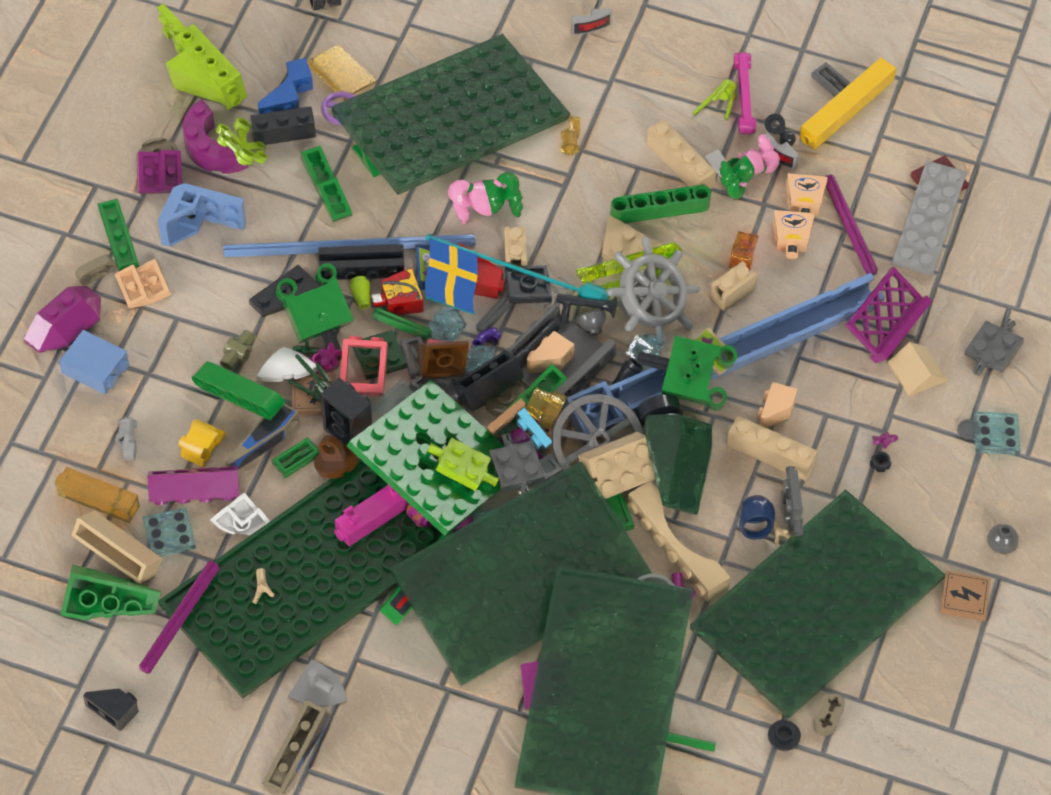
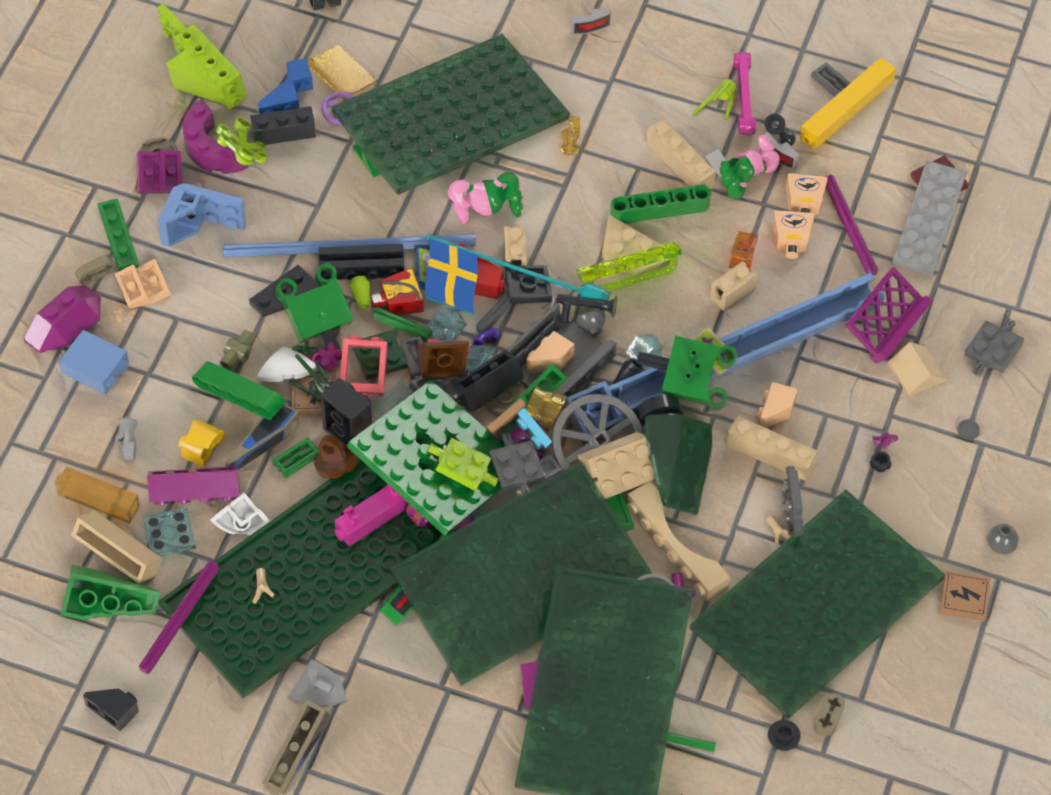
green slope [301,145,353,222] -> none
light grey piece [607,236,700,345] -> none
dark blue helmet [739,495,775,540] -> none
clear light blue tile [973,411,1021,455] -> none

